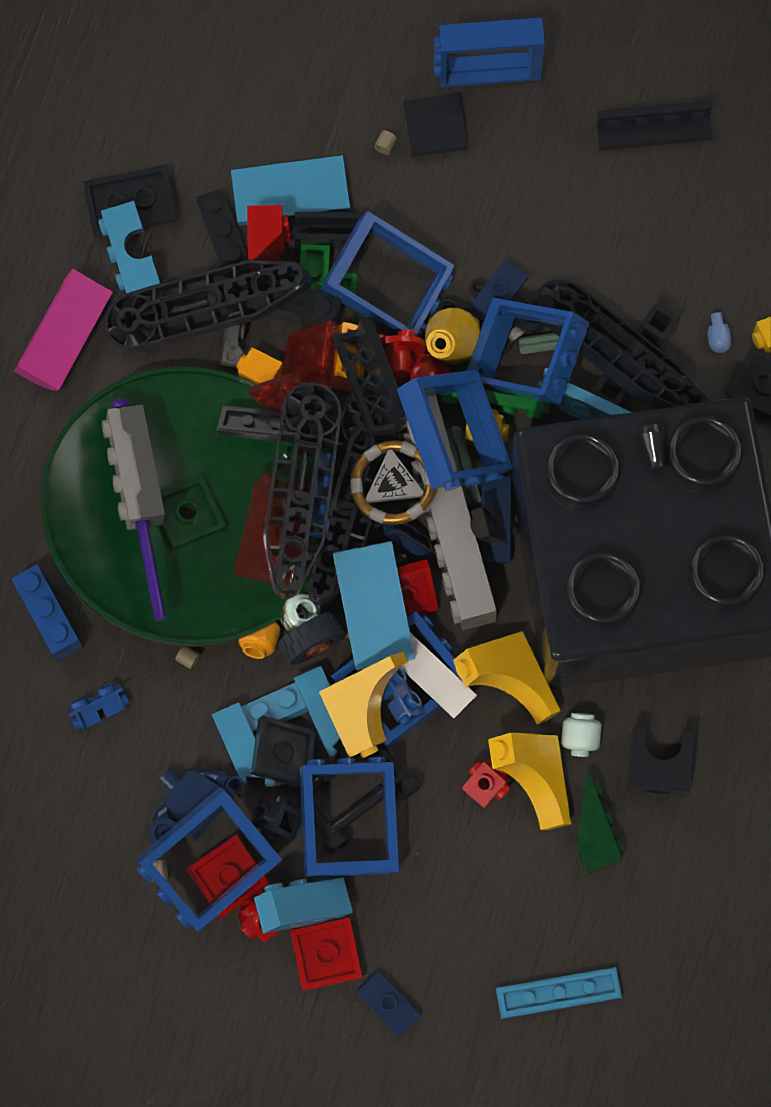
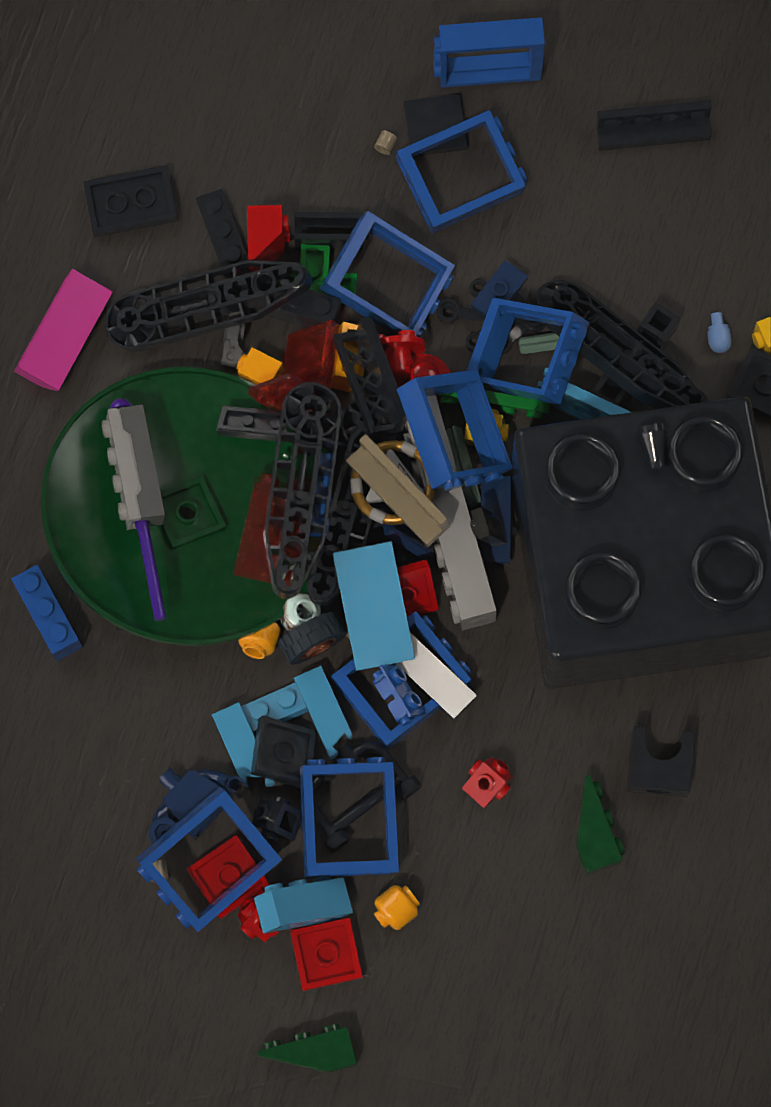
blue hinge [66,682,130,730] -> none
dark azure arch [98,201,160,293] -> none
dark tan piece [175,646,201,670] -> none
dark azure tile [231,155,350,226] -> none
yellow arch [319,651,409,758] -> none
dark blue plate [356,971,421,1037] -> none
yellow cone [425,308,481,365] -> none
yellow arch [453,631,561,725] -> none
yellow arch [488,733,571,830] -> none
dark azure tile [496,967,622,1019] -> none
light aqua head [561,713,602,757] -> none
none -> dark green slope [257,1024,357,1073]
none -> dark tan fence [346,434,450,547]
none -> light orange head [373,885,420,930]
none -> blue window [395,110,527,234]

